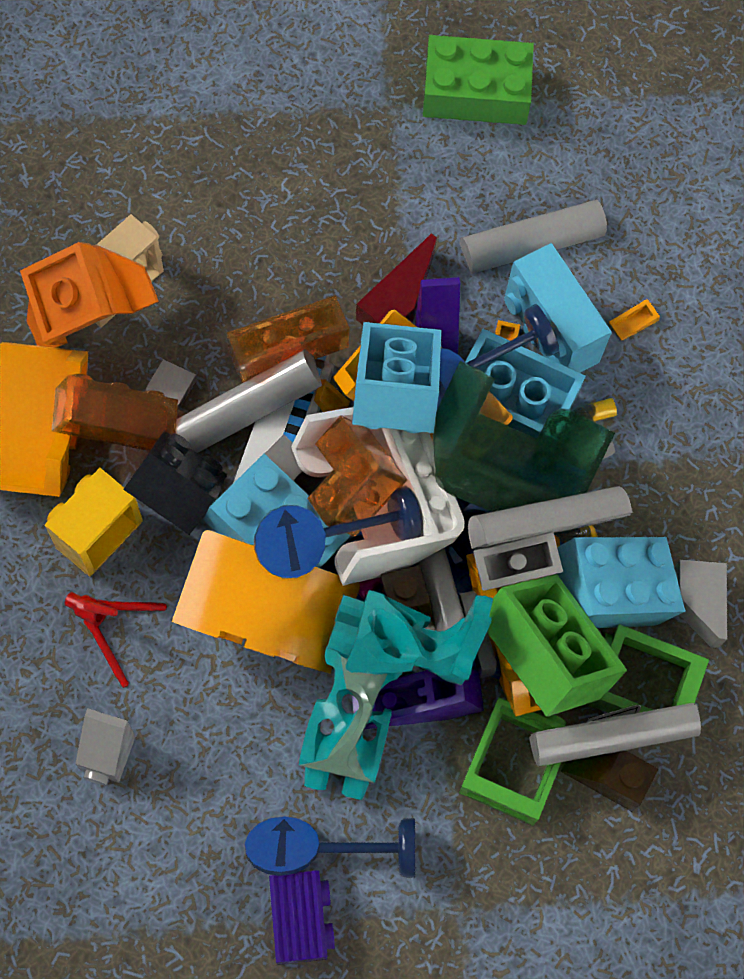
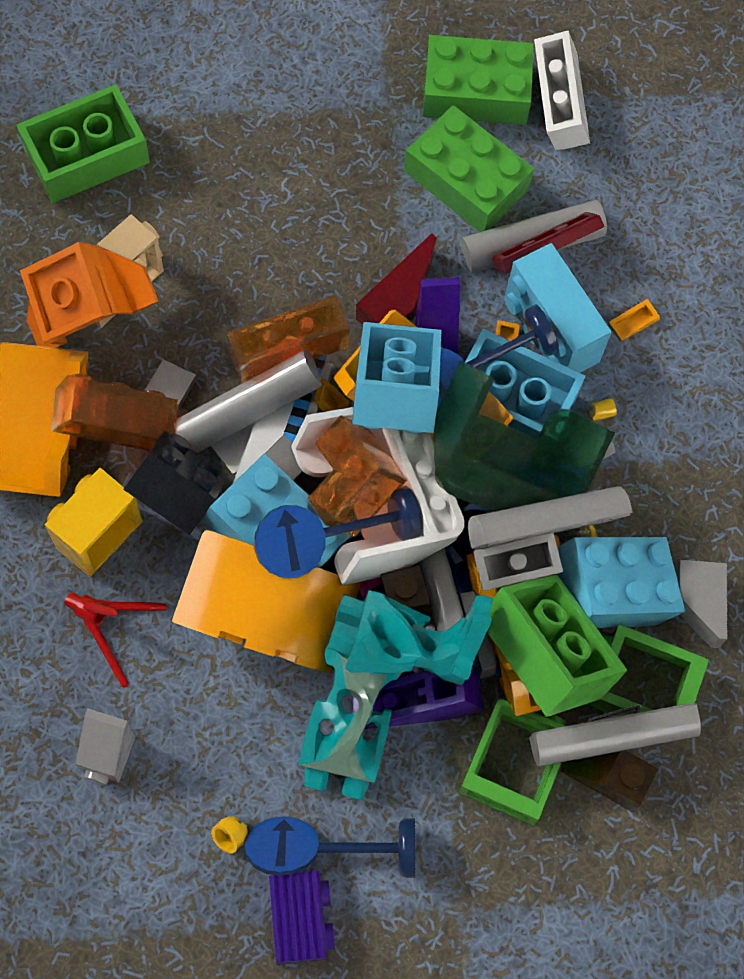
none -> bright green brick [16,84,150,204]
none -> white sticker [211,422,255,474]
none -> yellow hinge [211,816,248,854]
none -> bright green brick [404,105,534,232]
none -> dark red tile [492,212,604,274]
none -> white brick [534,31,590,150]

